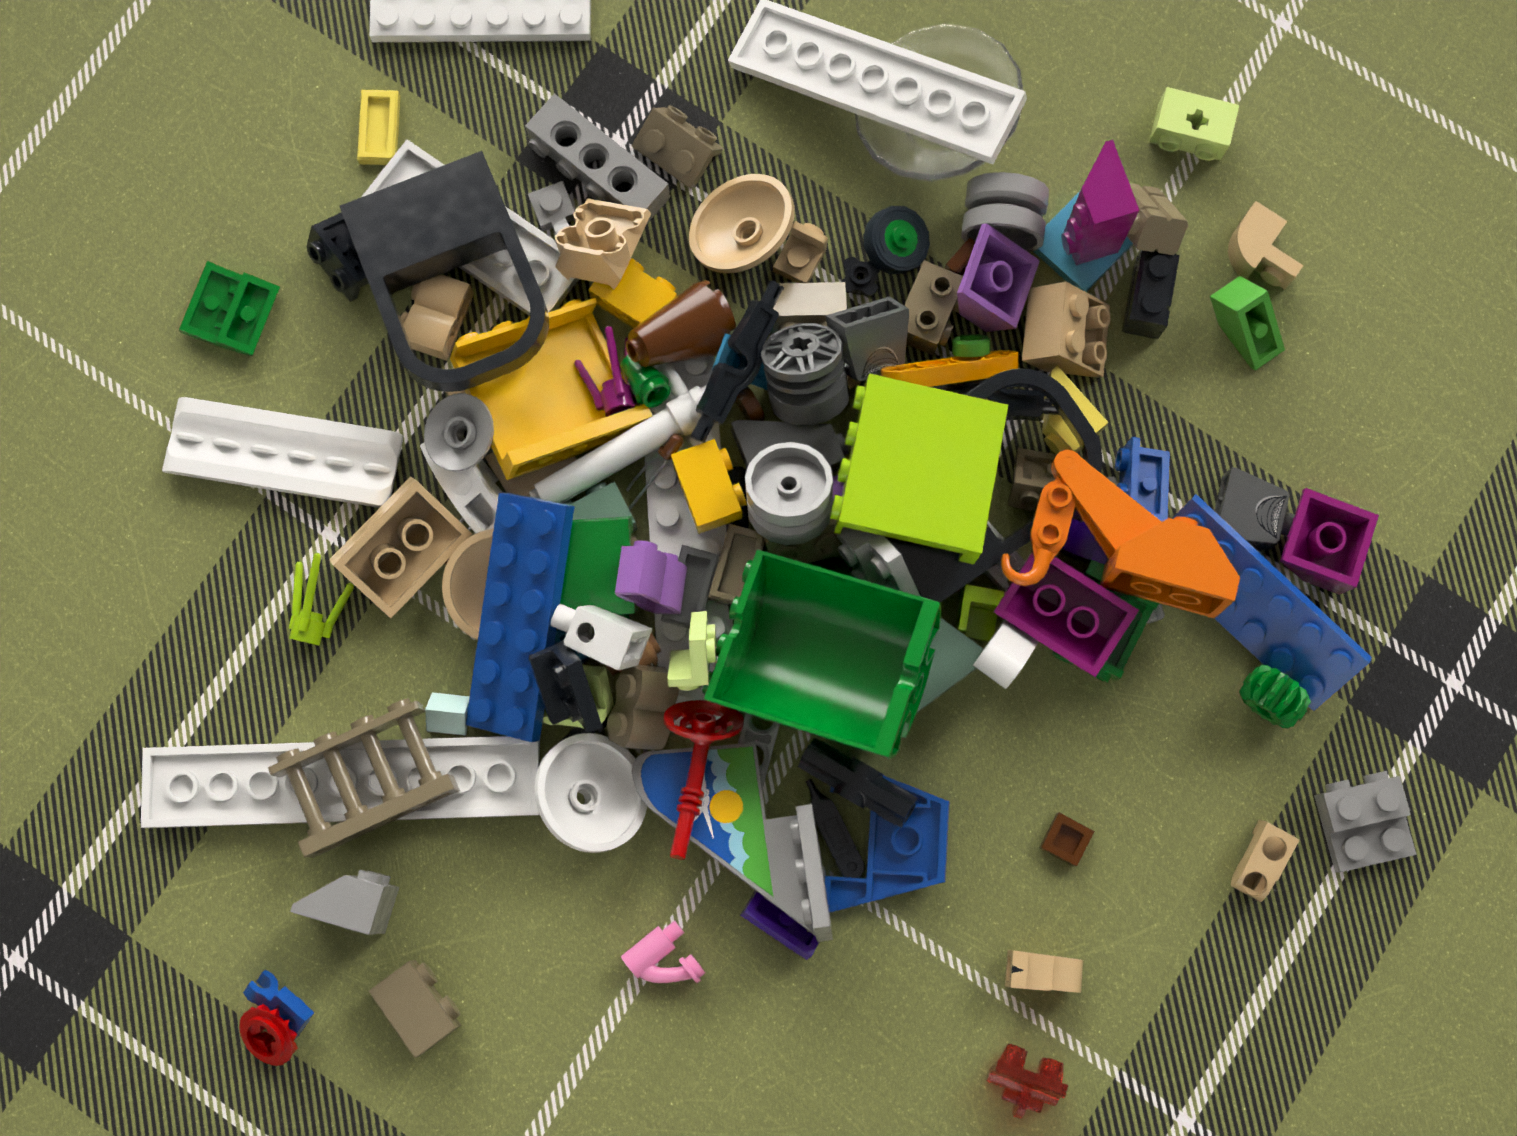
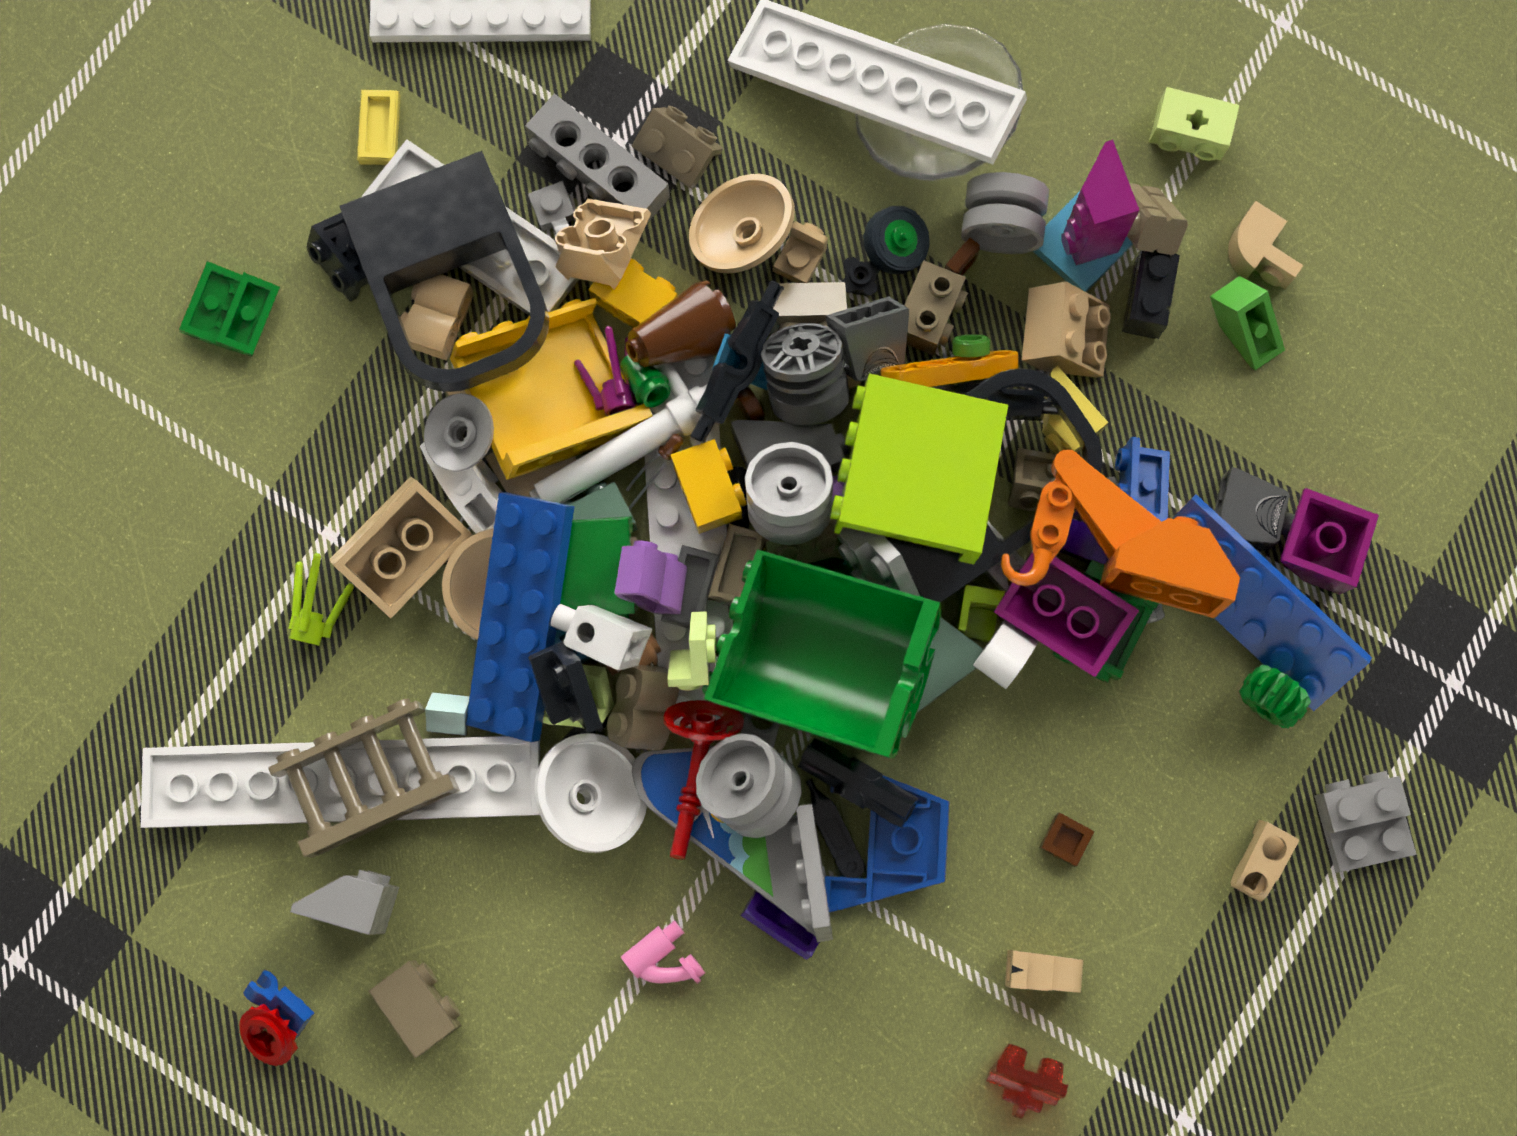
white plate [162,397,404,508] -> none
medium lavender slope [957,223,1040,332] -> none
none -> light grey wheel [696,734,801,838]

